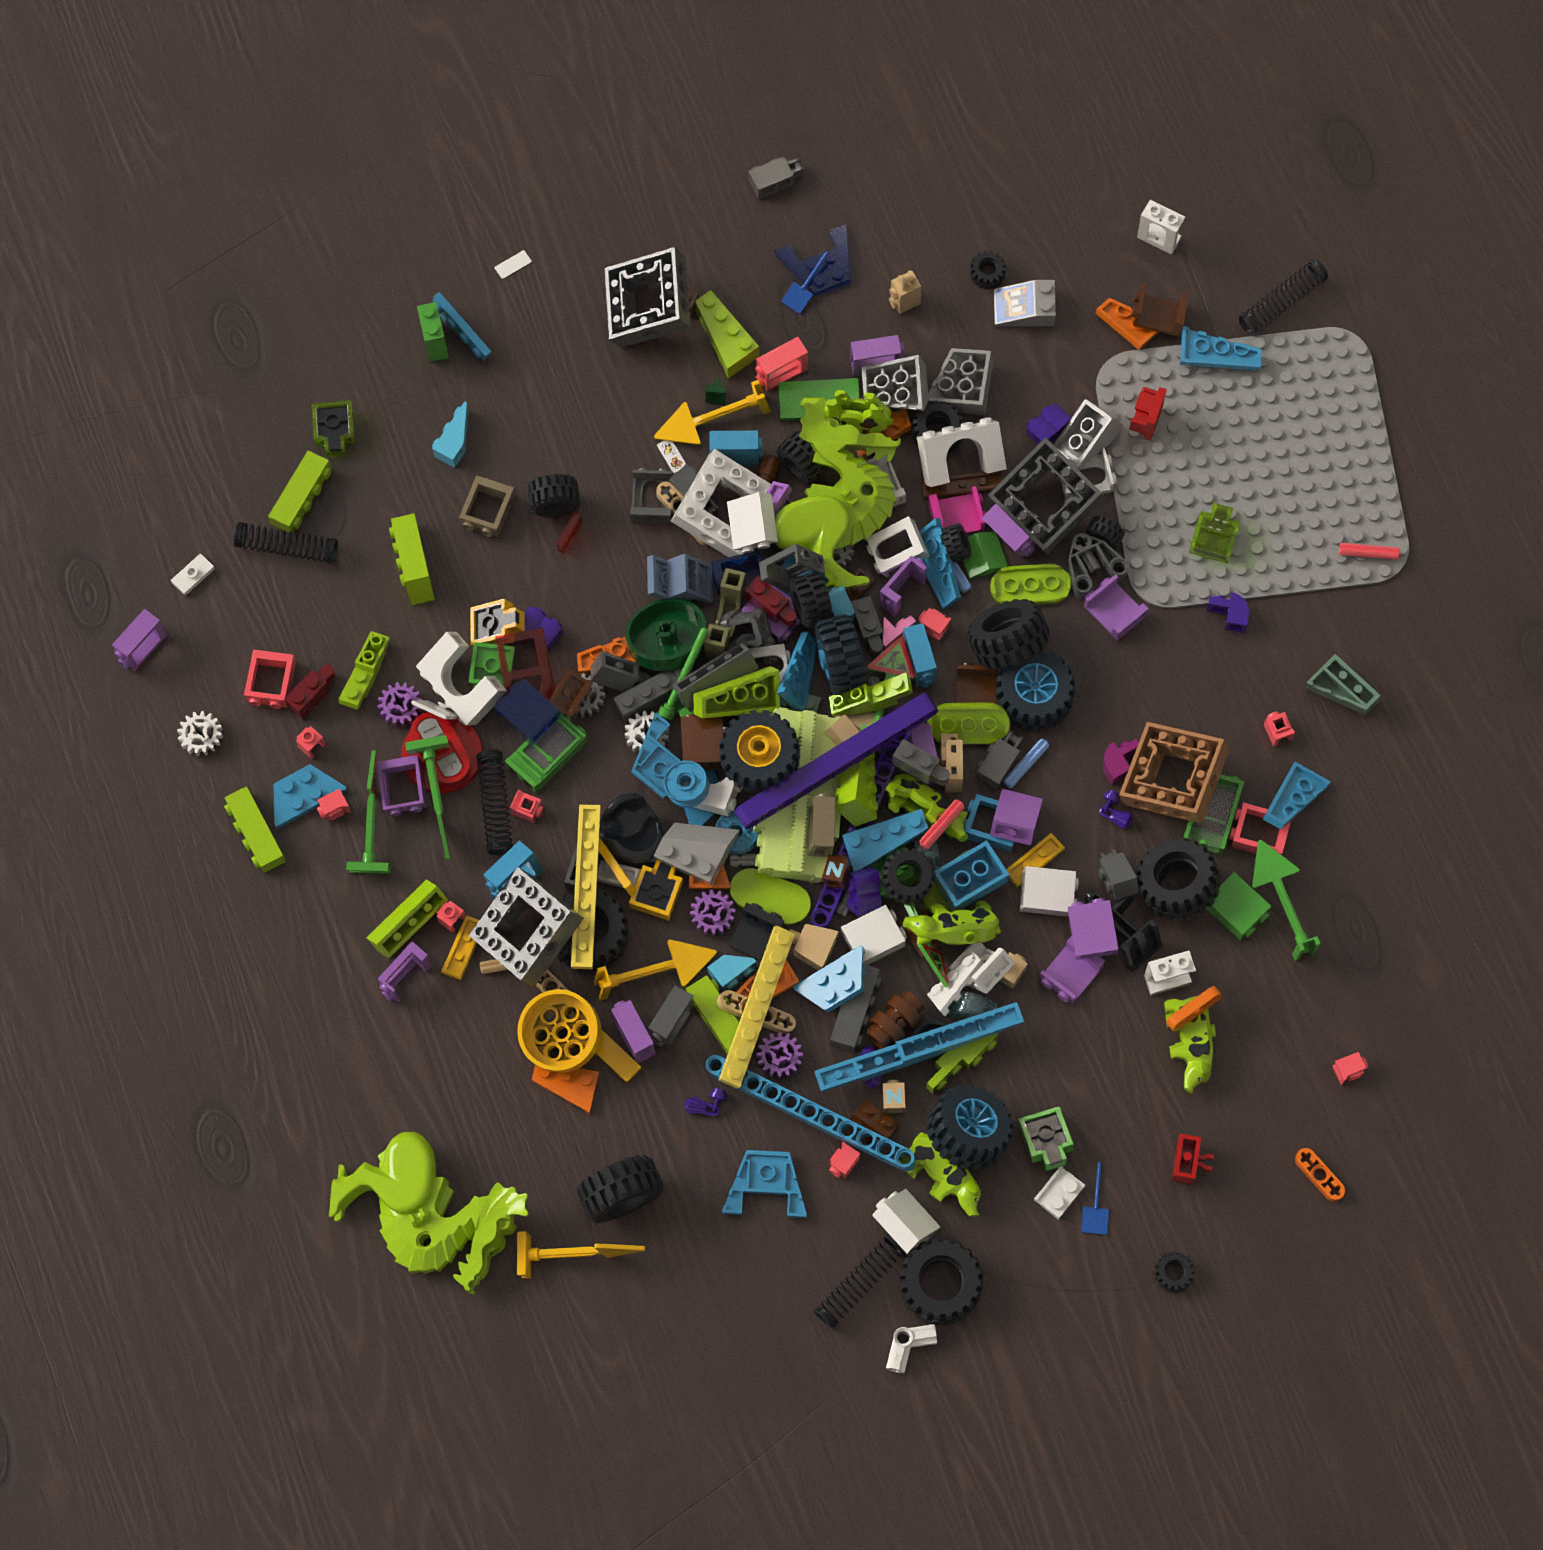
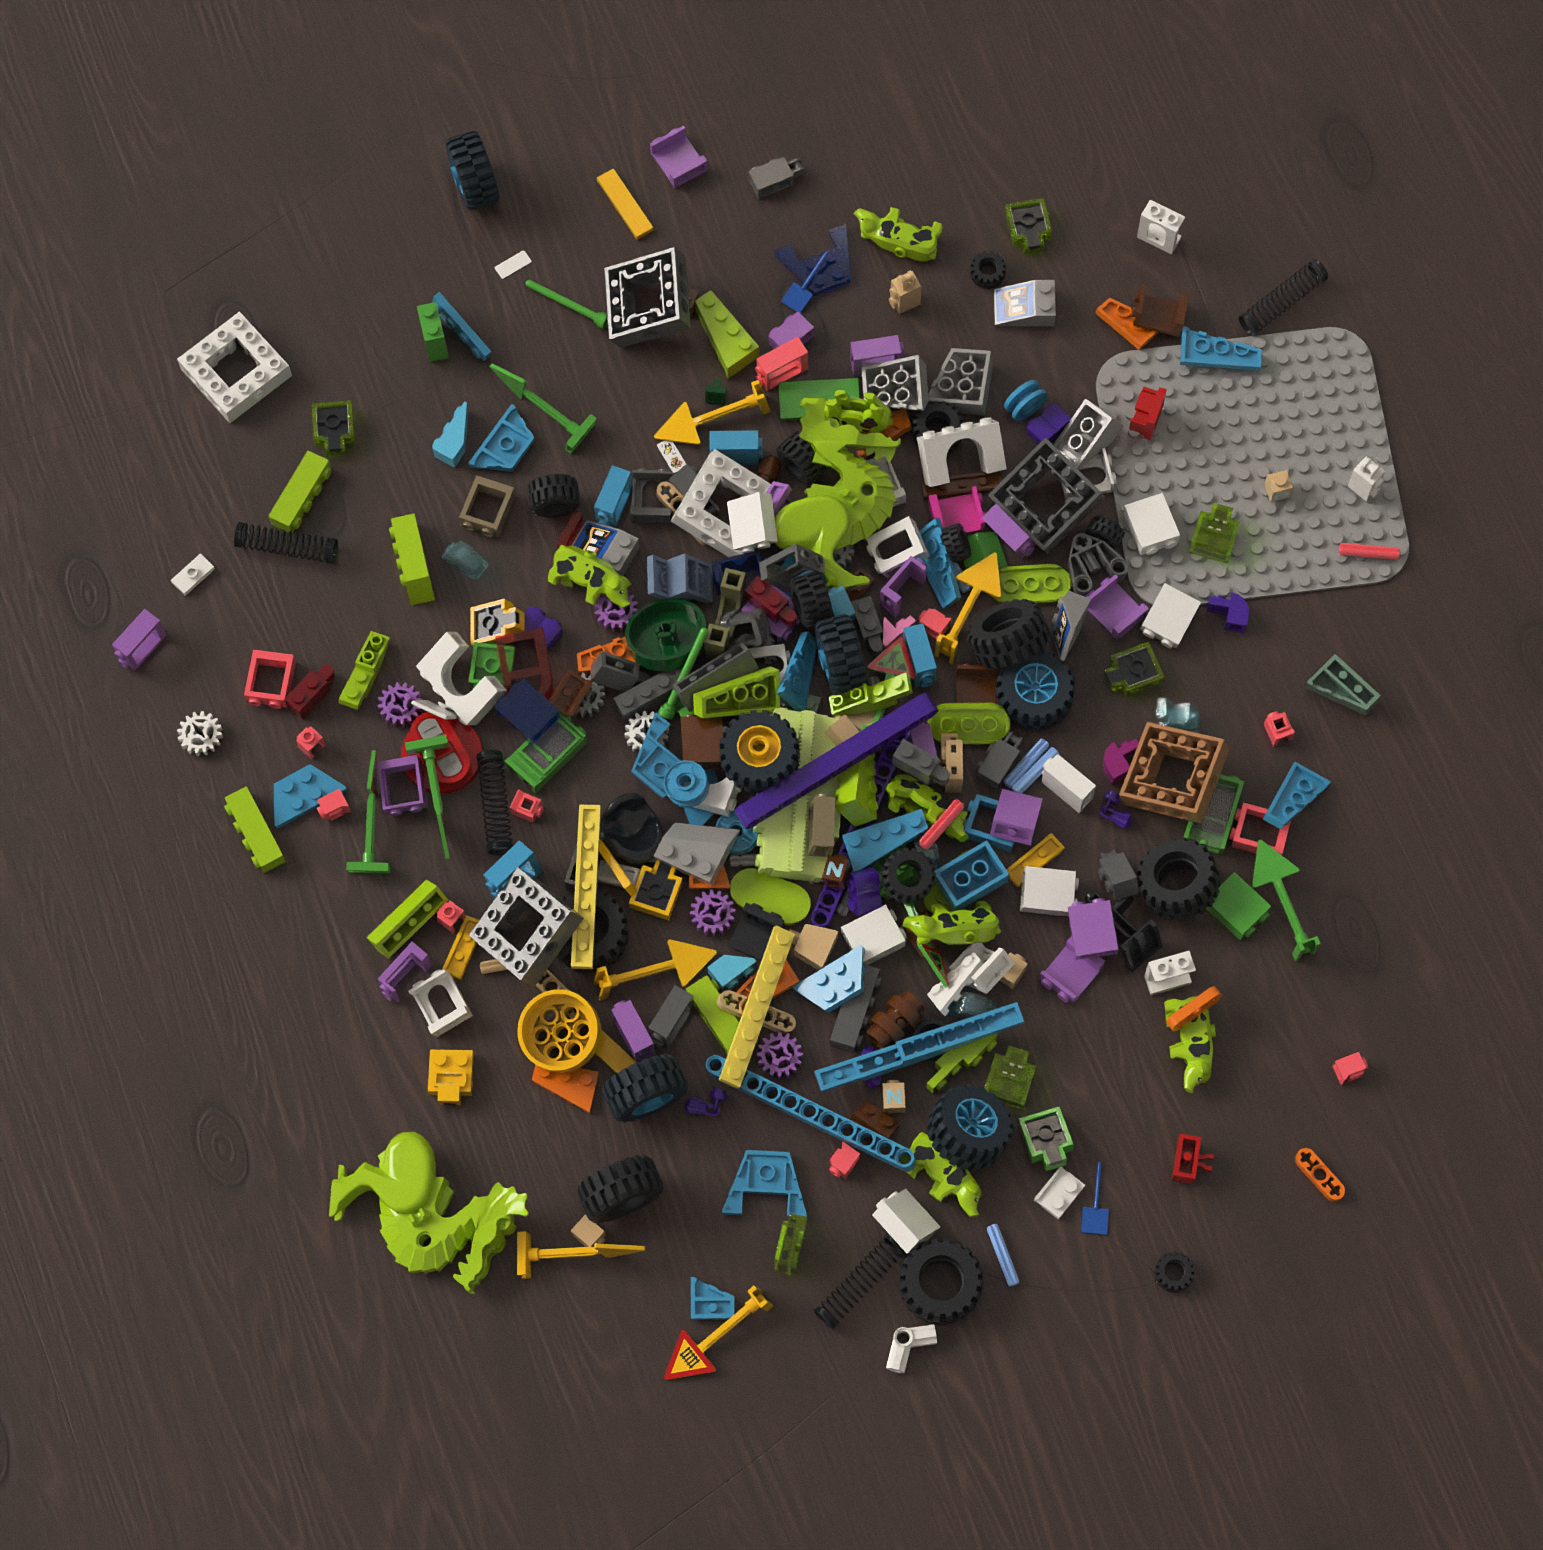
none -> white brick [177,311,292,423]
none -> white panel [408,969,473,1037]
none -> yellow piece [428,1050,474,1105]
none -> clear light blue brick [441,540,489,580]
none -> black wheel [445,131,500,210]
none -> dark azure wing [468,404,535,472]
none -> bright green piece [489,364,597,454]
none -> bright green piece [525,280,608,330]
none -> lime animal [548,545,632,608]
none -> slope [571,520,640,576]
none -> tan brick [571,1215,606,1247]
none -> dark azure window [594,465,633,528]
none -> medium lavender gear [594,590,638,632]
none -> yellow tile [597,169,654,240]
none -> black wheel [602,1054,688,1123]
none -> medium lavender panel [650,126,708,188]
none -> yellow piece [664,1286,774,1380]
none -> dark azure wing [691,1277,735,1320]
none -> medium lavender brick [769,312,814,349]
none -> clear neon green piece [774,1213,807,1275]
none -> lime animal [854,207,943,262]
none -> yellow piece [934,552,1001,665]
none -> clear neon green piece [985,1045,1036,1109]
none -> light blue axle [987,1224,1019,1287]
none -> dark azure wheel [1004,379,1048,421]
none -> piece [1005,198,1052,255]
none -> light blue axle [1011,747,1060,793]
none -> white brick [1042,754,1096,814]
none -> light grey slope [1051,590,1091,661]
none -> piece [1104,642,1165,697]
none -> white brick [1123,493,1180,556]
none -> white brick [1140,583,1201,648]
none -> clear light blue brick [1155,698,1199,730]
none -> tan brick [1264,470,1293,503]
none -> white brick [1347,456,1385,501]

